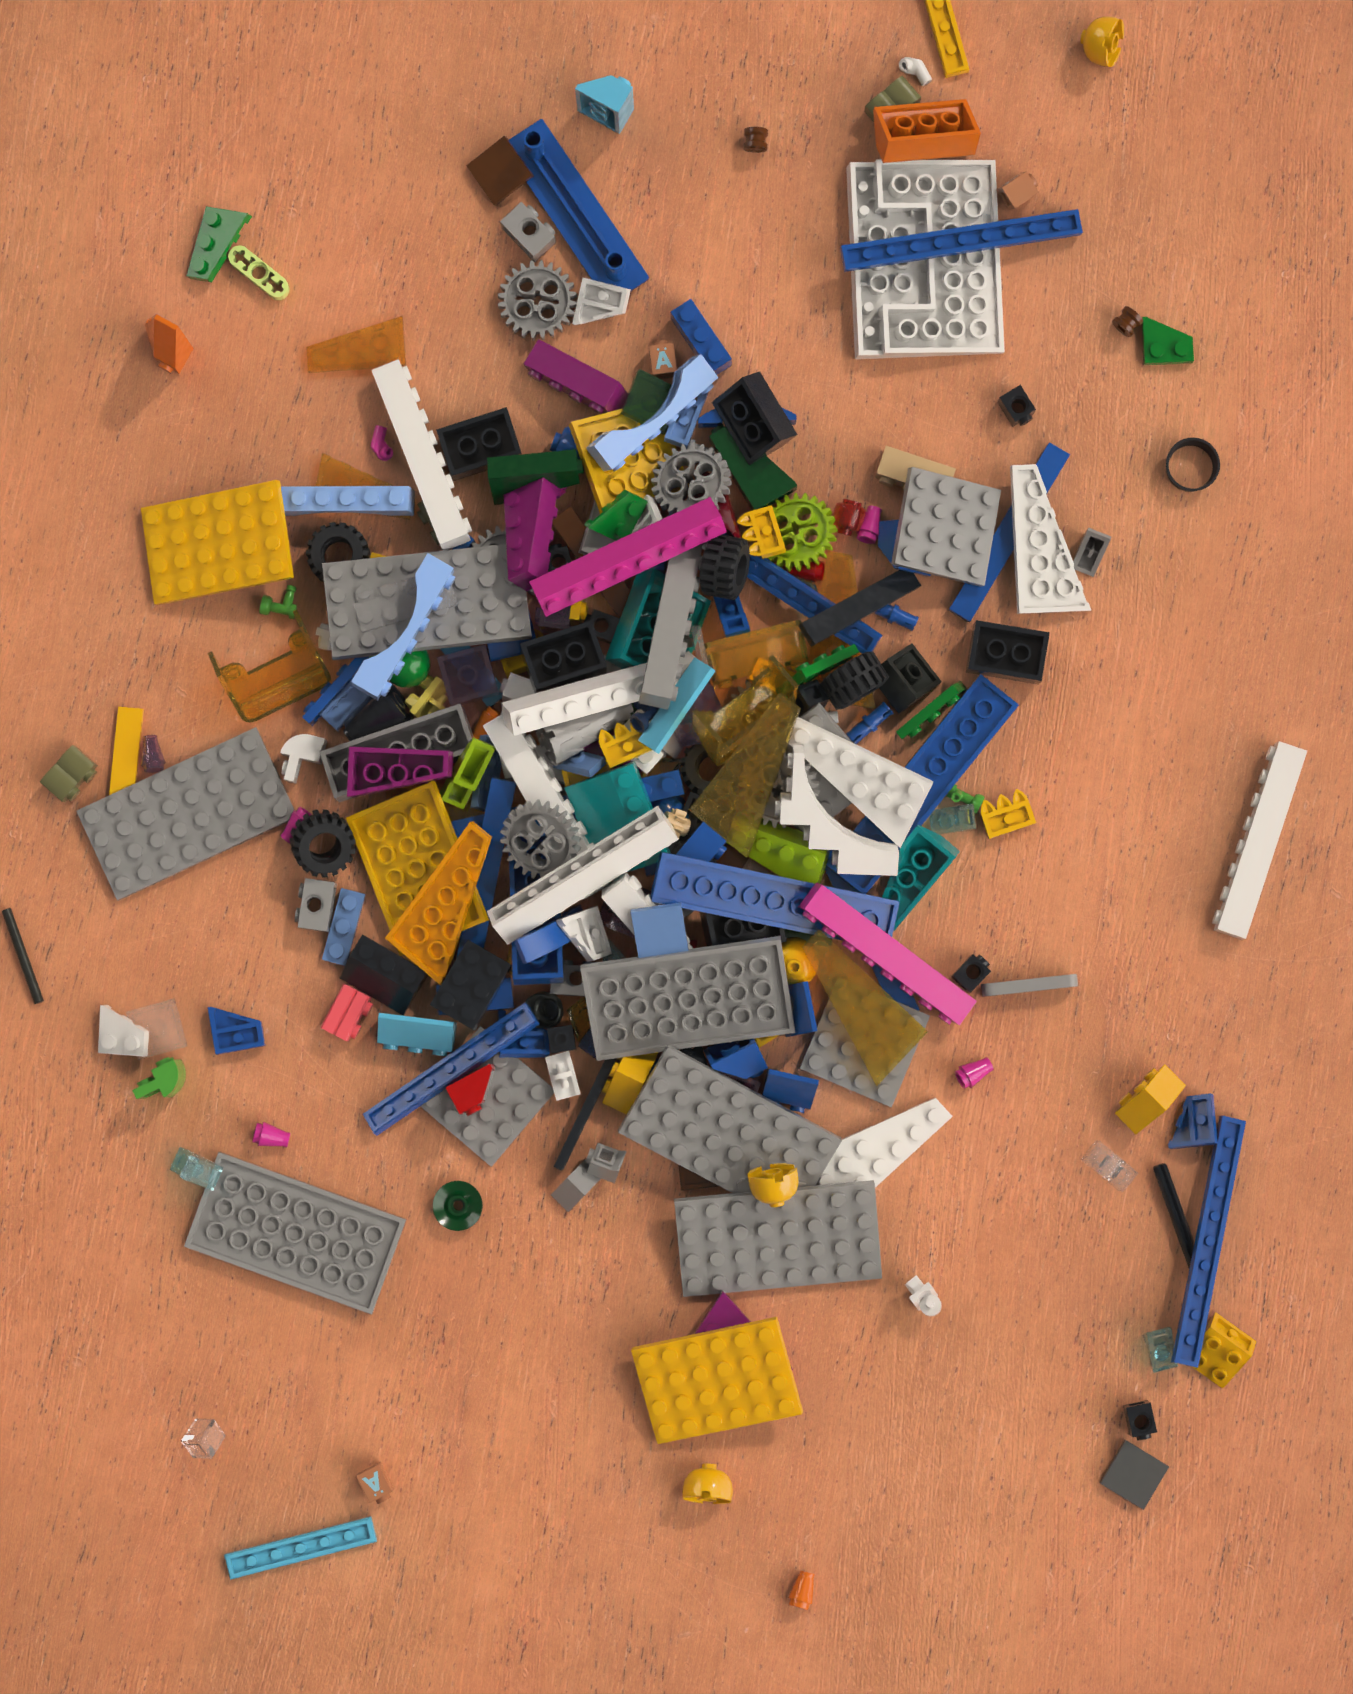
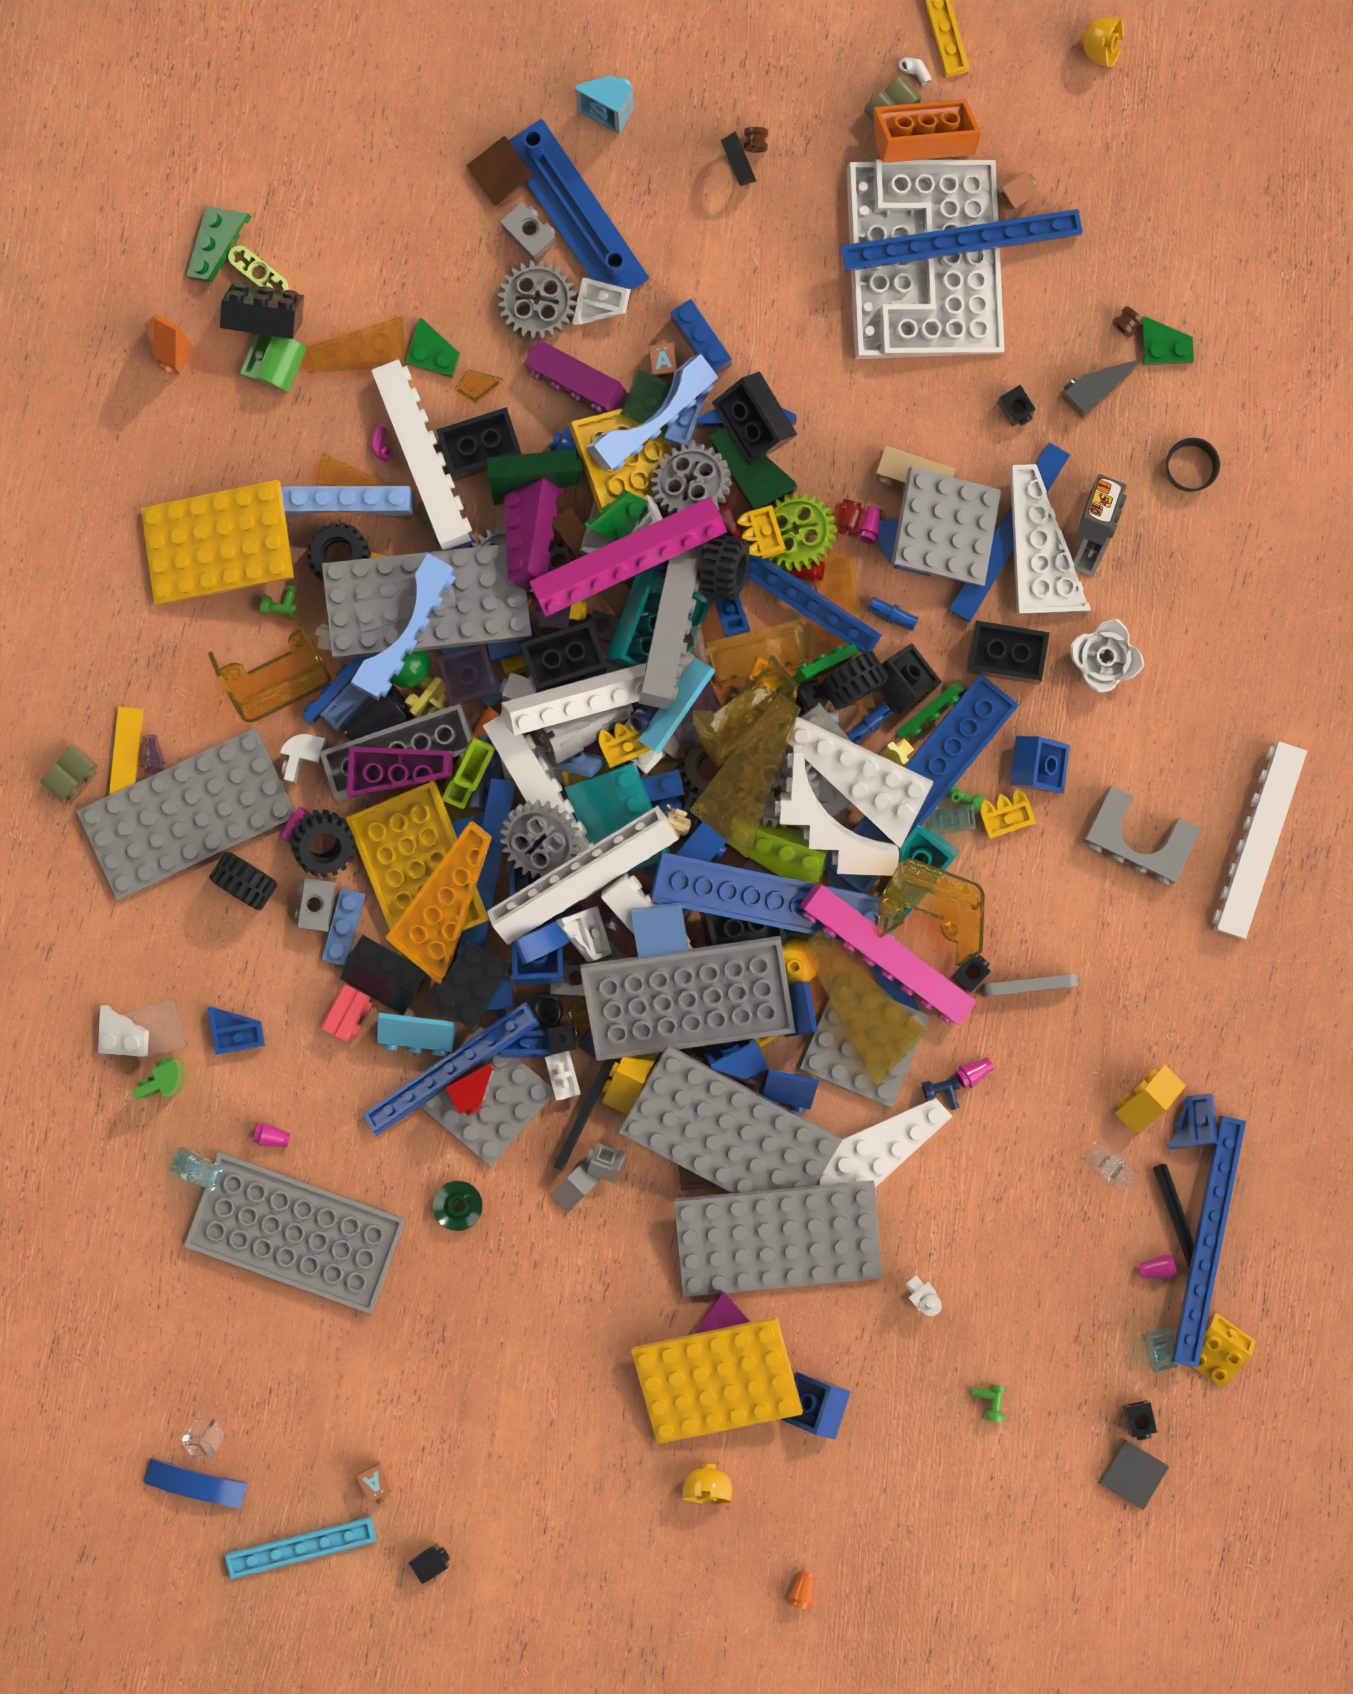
pearl dark grey bar [2,908,44,1004] -> none
yellow cylinder [747,1163,798,1207] -> none
black tile [798,570,921,647] -> none
none -> blue slope [144,1458,248,1508]
none -> black tyre [209,851,278,910]
none -> black brick [220,282,304,339]
none -> bright green brick [240,334,307,393]
none -> green wing [406,318,460,378]
none -> black brick [409,1543,450,1584]
none -> clear yellow piece [454,369,503,404]
none -> black tyre [721,131,756,186]
none -> blue slope [781,1372,851,1439]
none -> clear yellow windscreen [877,858,985,966]
none -> light yellow hips [879,739,914,766]
none -> dark blue piece [921,1075,960,1110]
none -> bright green piece [972,1384,1006,1422]
none -> blue slope [1010,736,1070,794]
none -> dark grey slope [1062,360,1139,418]
none -> white brick [1070,619,1145,693]
none -> brick [1076,474,1127,546]
none -> light grey arch [1084,786,1202,885]
none -> dark pink cone [1139,1254,1177,1278]

